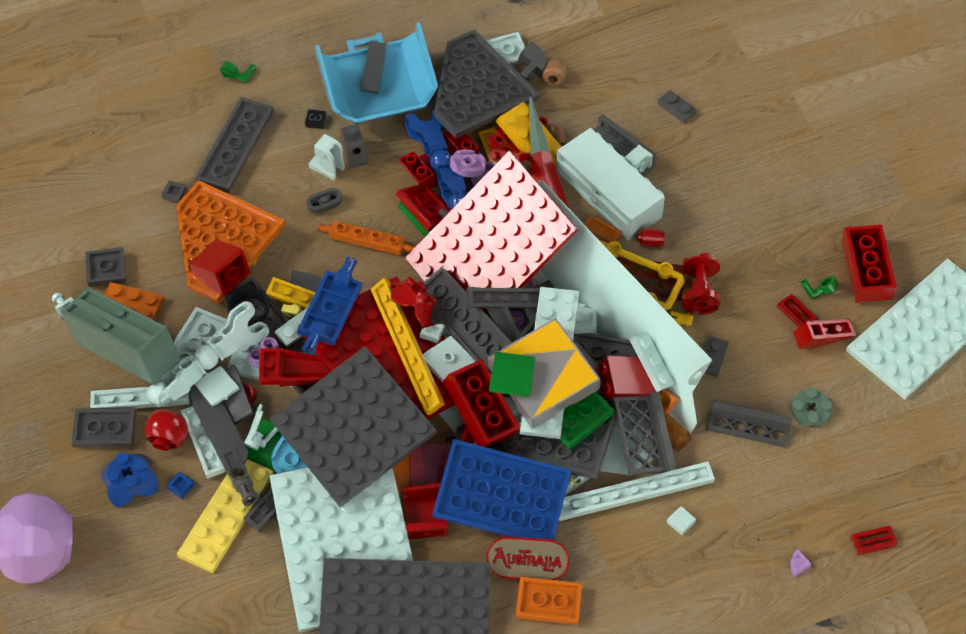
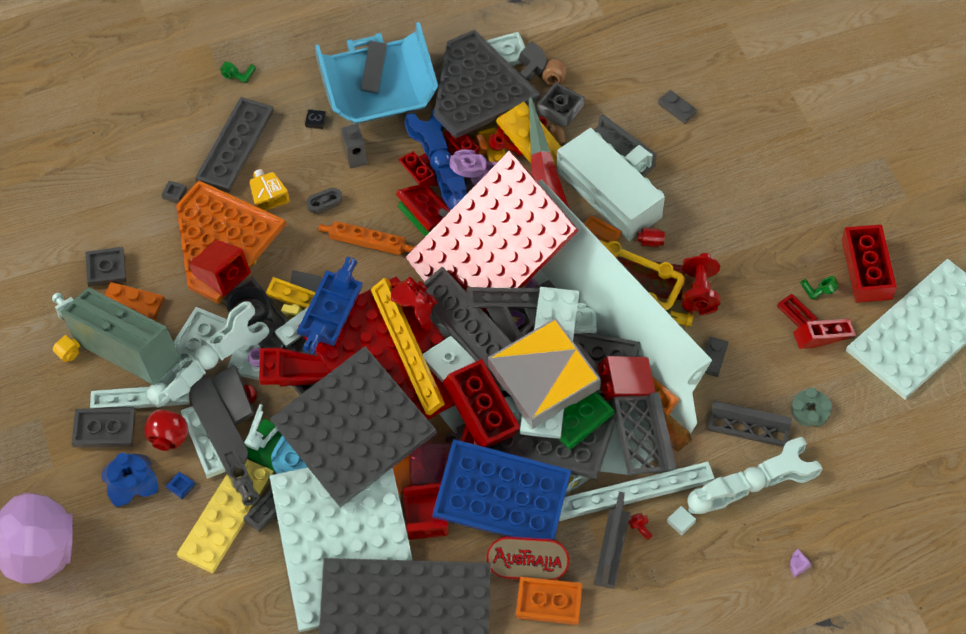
light aqua piece [194,366,240,407] -> none
lavender plate [259,337,279,350] -> none
light aqua piece [309,134,345,181] -> none
light aqua tile [419,324,445,344] -> none
red plate [489,149,530,164] -> none
green slope [489,351,536,397] -> none
light aqua plate [630,332,674,392] -> none
red tile [851,525,898,555] -> none
none -> yellow plate [53,335,81,362]
none -> yellow torso [249,169,290,211]
none -> orange tile [473,135,488,156]
none -> dark grey brick [537,83,585,127]
none -> dark grey fence [594,491,630,589]
none -> red plate [628,512,653,540]
none -> light aqua piece [687,437,823,514]

